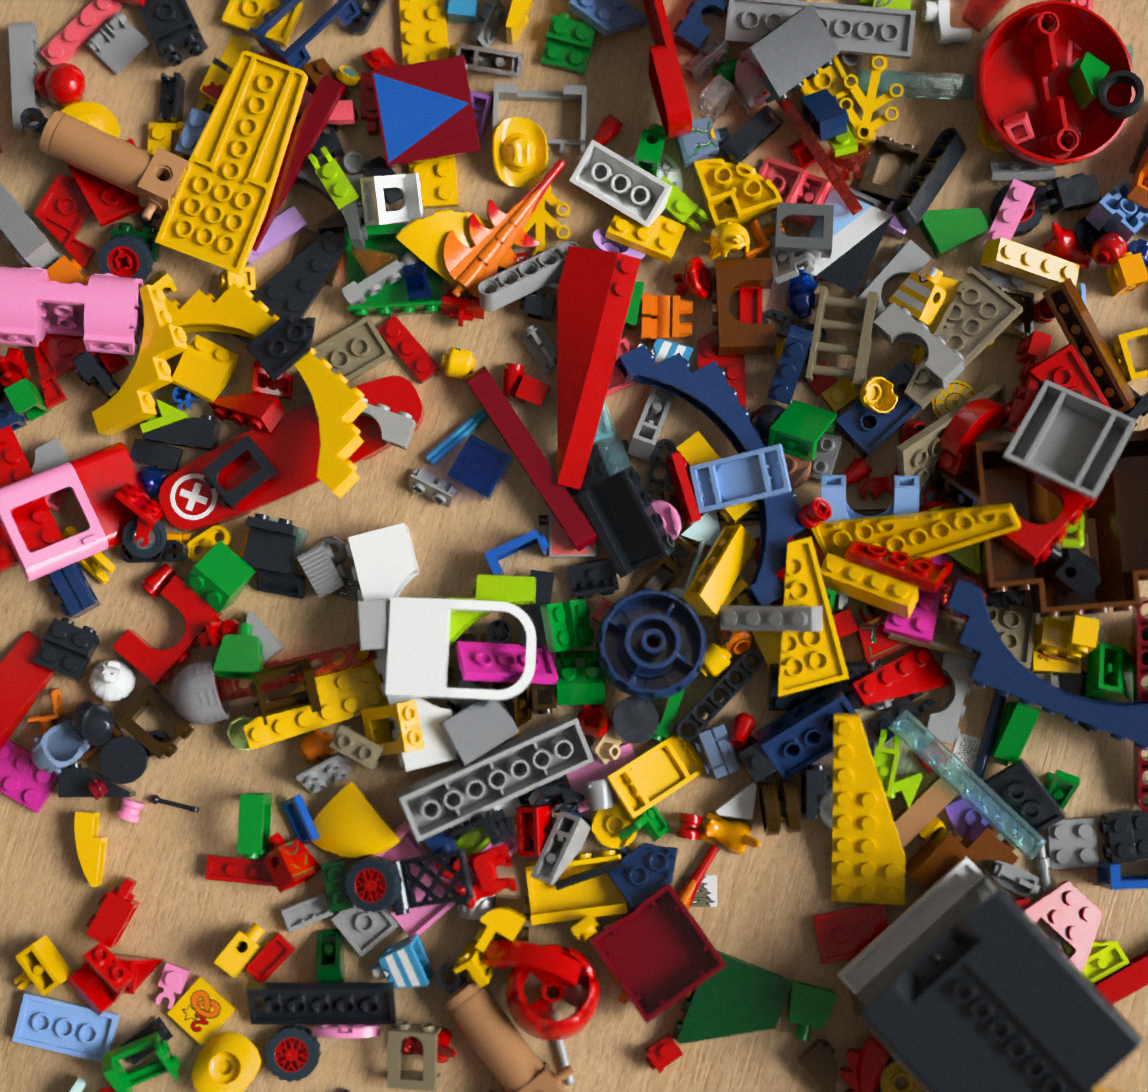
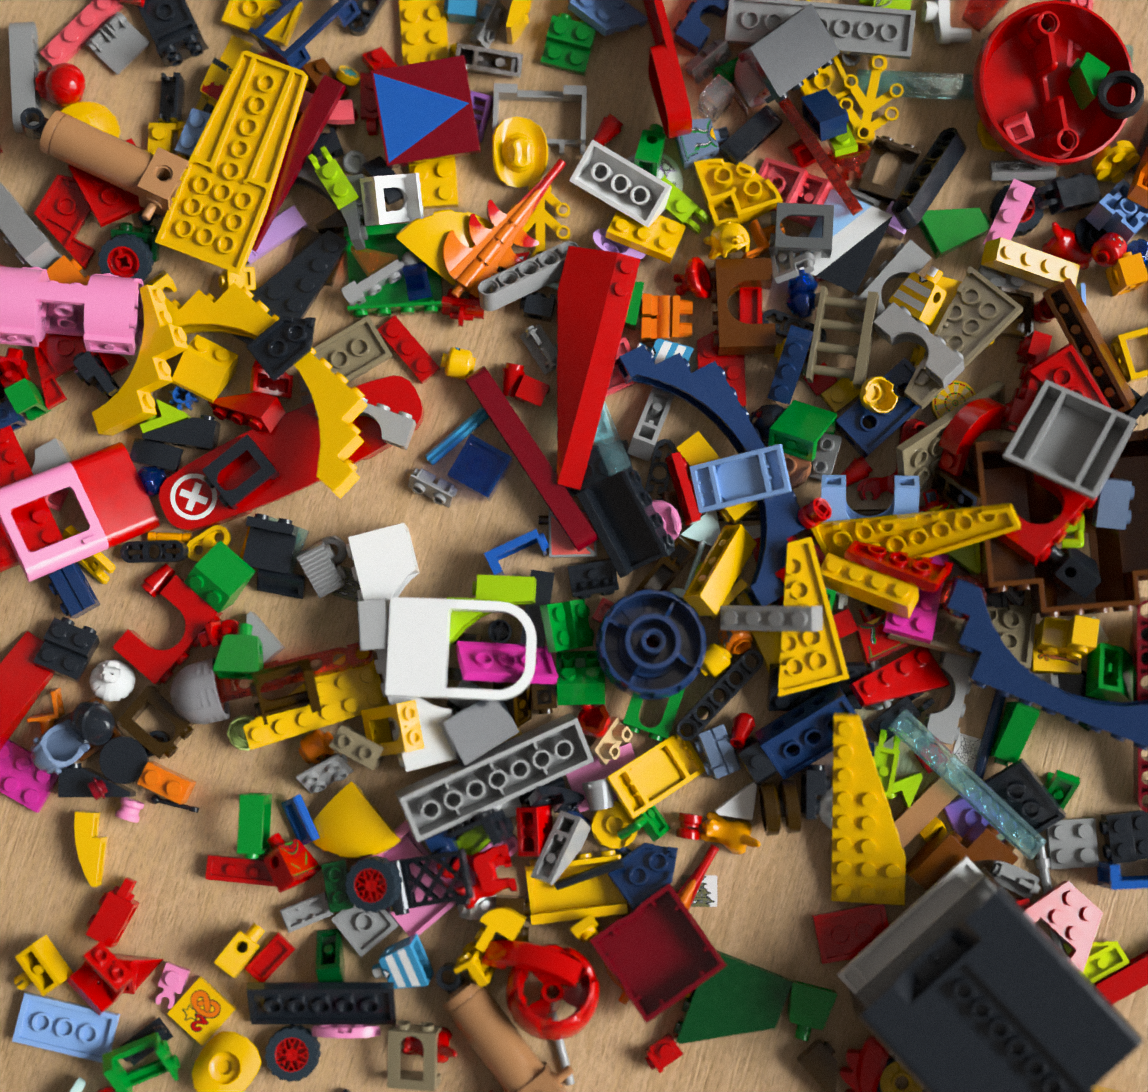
plate [114,483,167,558] -> none
black tile [611,696,659,744] -> none
none -> orange brick [137,761,196,804]
none -> yellow plate [1091,140,1140,183]
none -> sand blue brick [1092,478,1135,530]

